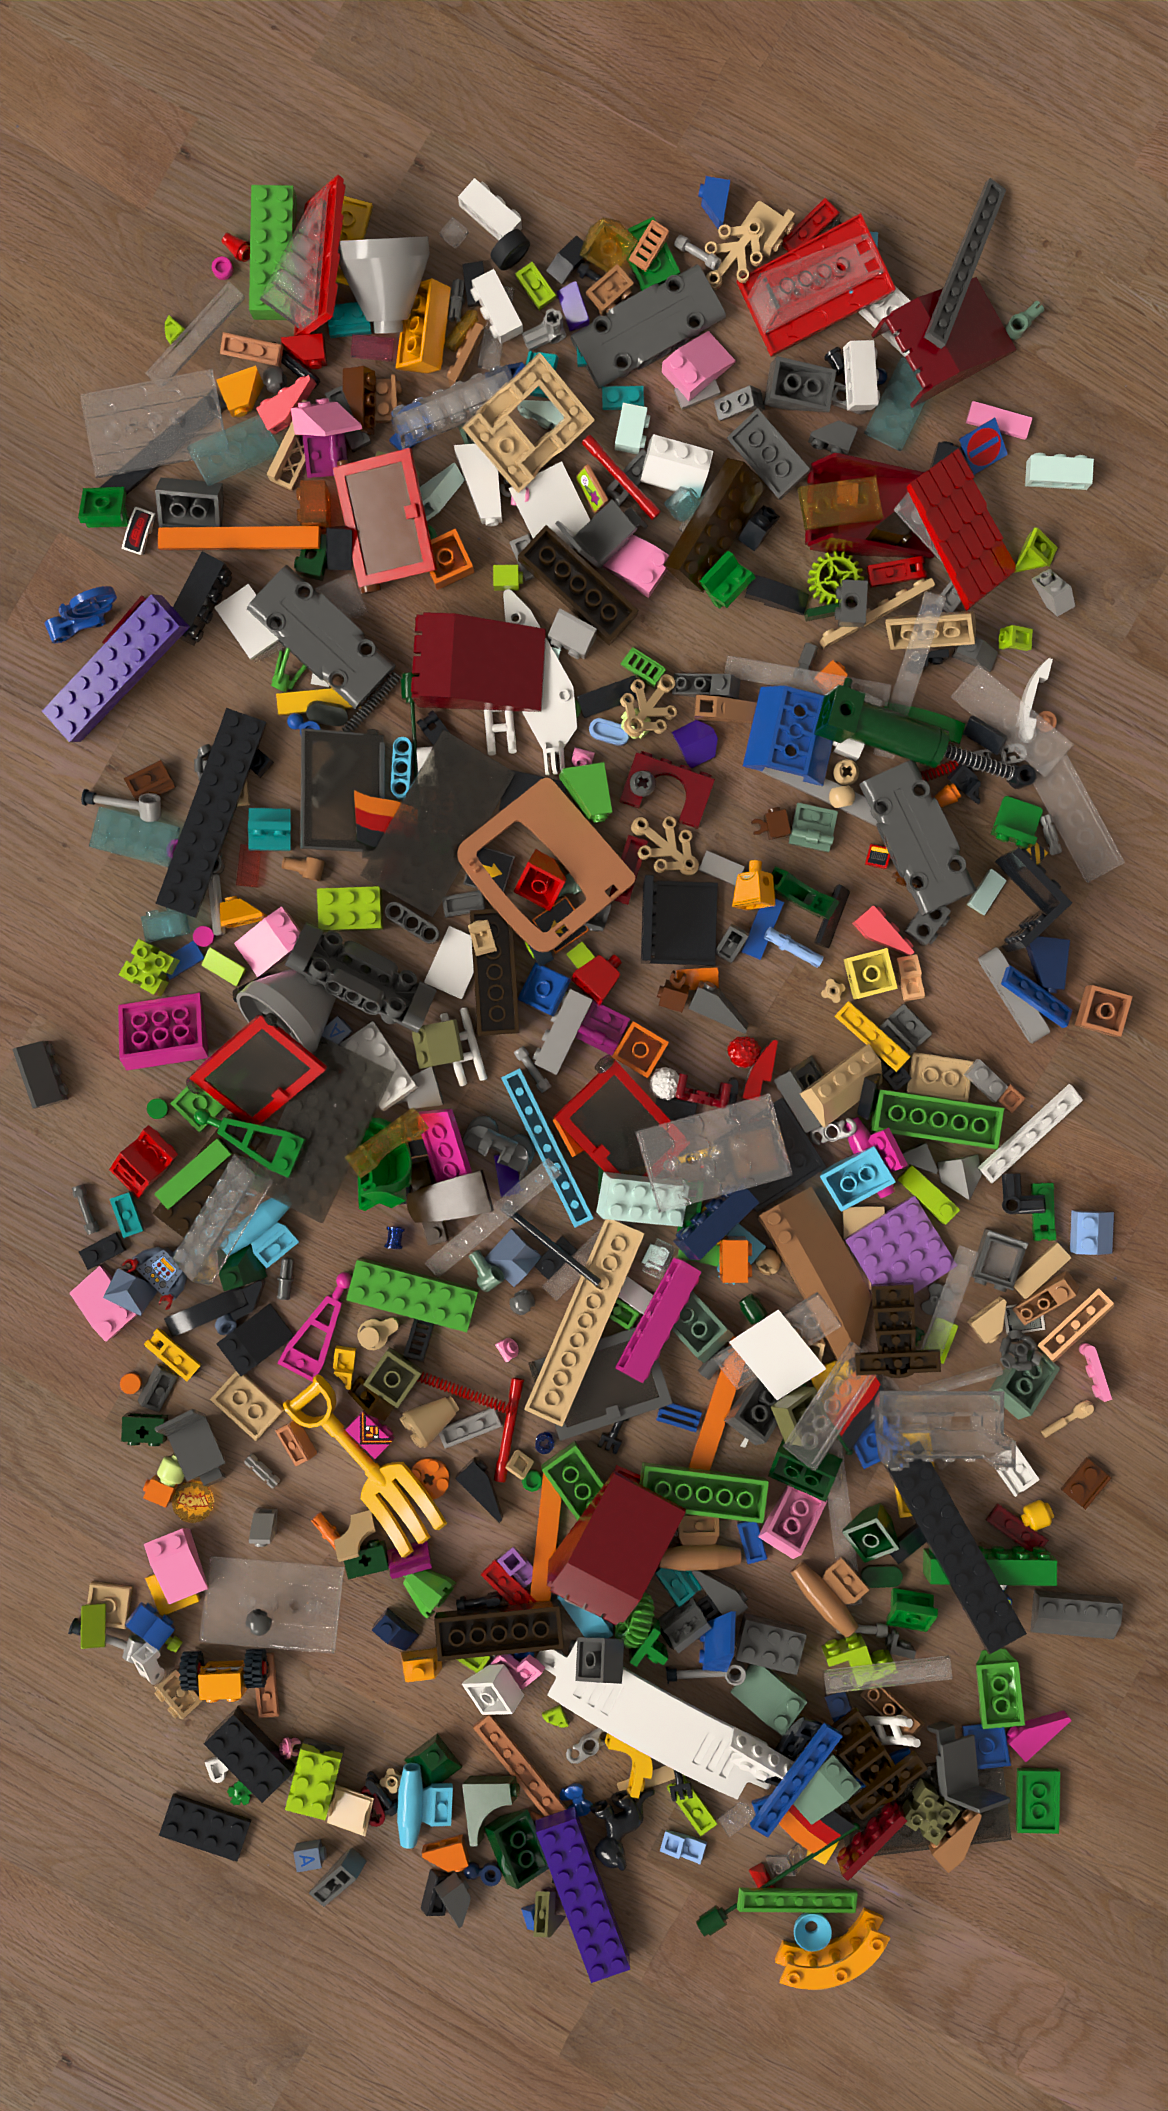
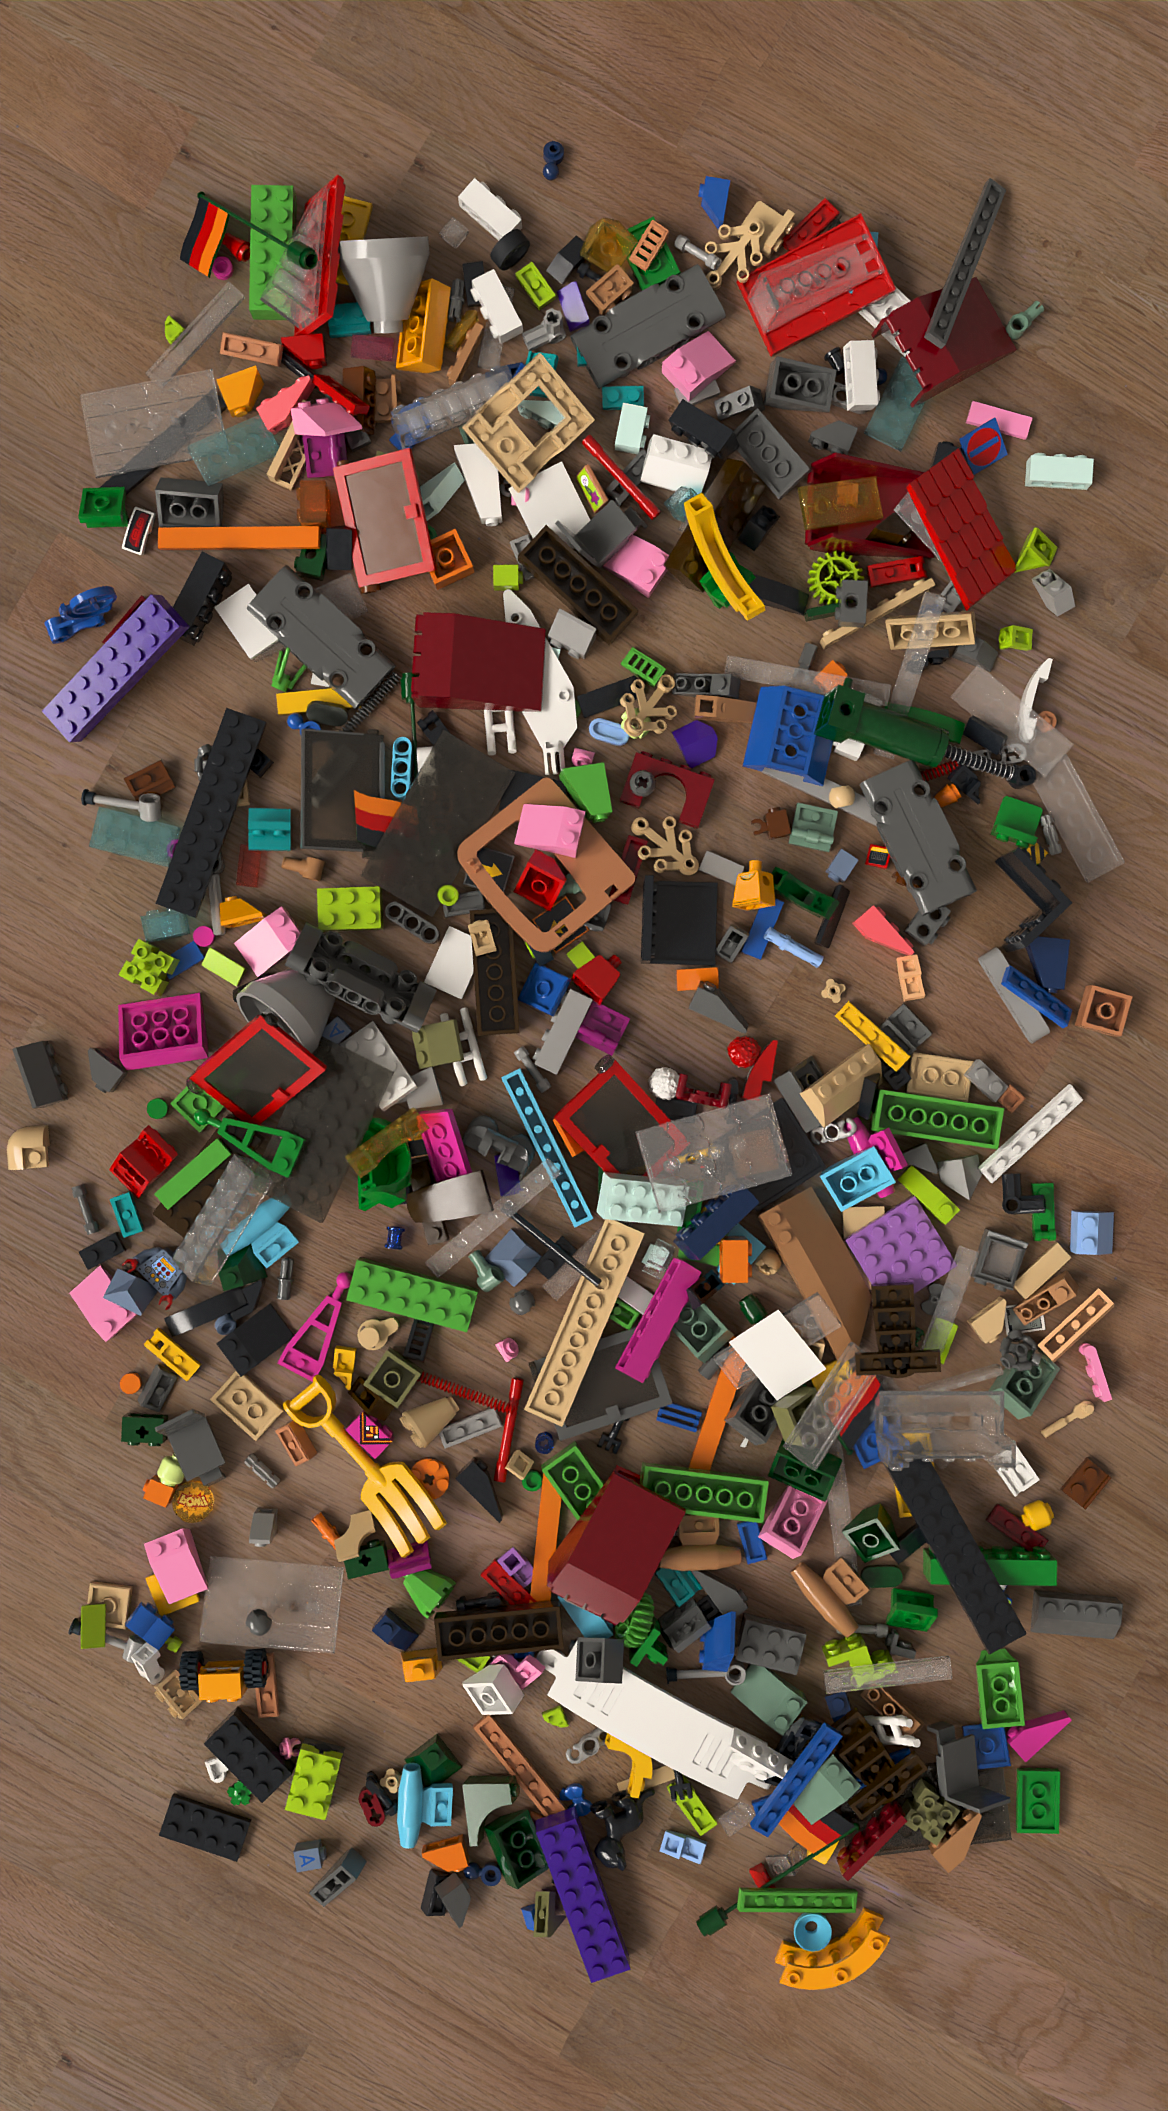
dark grey piece [263,366,287,393] -> none
tan piece [327,1785,374,1836] -> none
orange brick [612,1021,669,1078] -> none
reddish brown brick [657,970,690,1013] -> none
tan piece [833,759,860,786] -> none
light yellow brick [844,948,898,999] -> none
light aqua slope [966,869,1007,915] -> none
none -> tan brick [7,1125,50,1170]
none -> dark grey slope [88,1048,128,1093]
none -> flag [180,192,318,278]
none -> red plate [312,374,370,416]
none -> lime tile [437,885,459,906]
none -> bright pink slope [514,804,585,858]
none -> dark blue plate [543,141,564,180]
none -> black slope [668,399,740,459]
none -> yellow arch [684,492,765,621]
none -> black slope [686,1269,725,1310]
none -> sand blue brick [825,849,858,883]

